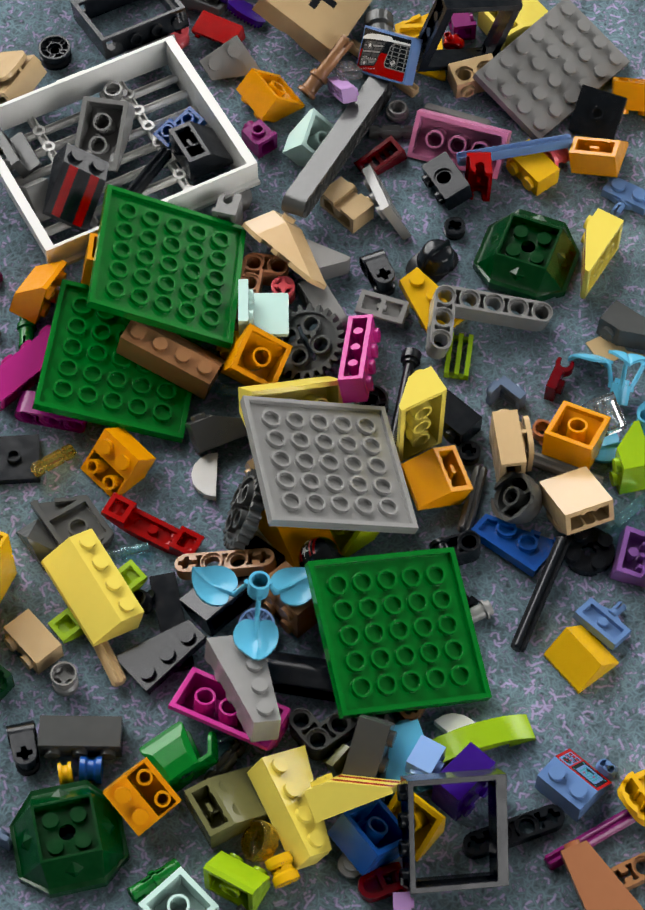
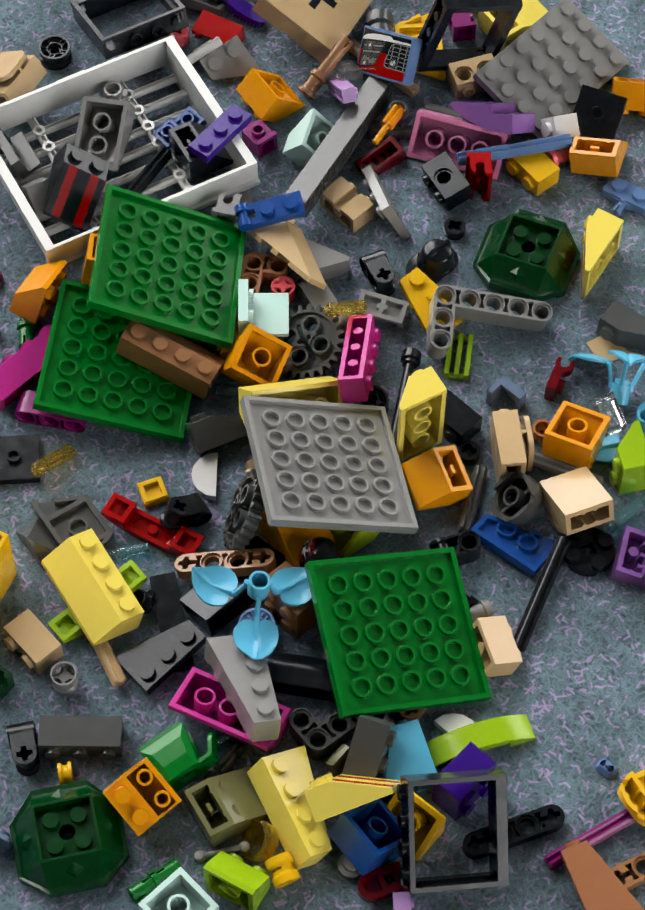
blue wheel [79,756,104,784] -> none
light orange slope [80,427,156,497] -> none
light blue brick [405,735,446,775] -> none
red piece [443,31,465,49] -> none
medium blue slope [535,749,612,822] -> none
yellow slope [543,625,619,694] -> none
medium blue plate [572,597,632,651] -> none
none -> yellow tile [137,476,169,508]
none -> black piece [159,493,212,531]
none -> white tile [186,36,223,64]
none -> dark purple plate [188,104,252,163]
none -> light grey hinge [194,841,250,862]
none -> blue plate [234,190,306,232]
none -> clear yellow axle [323,300,368,318]
none -> light orange axle [372,104,405,145]
none -> medium lavender slope [451,101,535,134]
none -> tan brick [473,615,523,677]
none -> white brick [540,113,580,138]

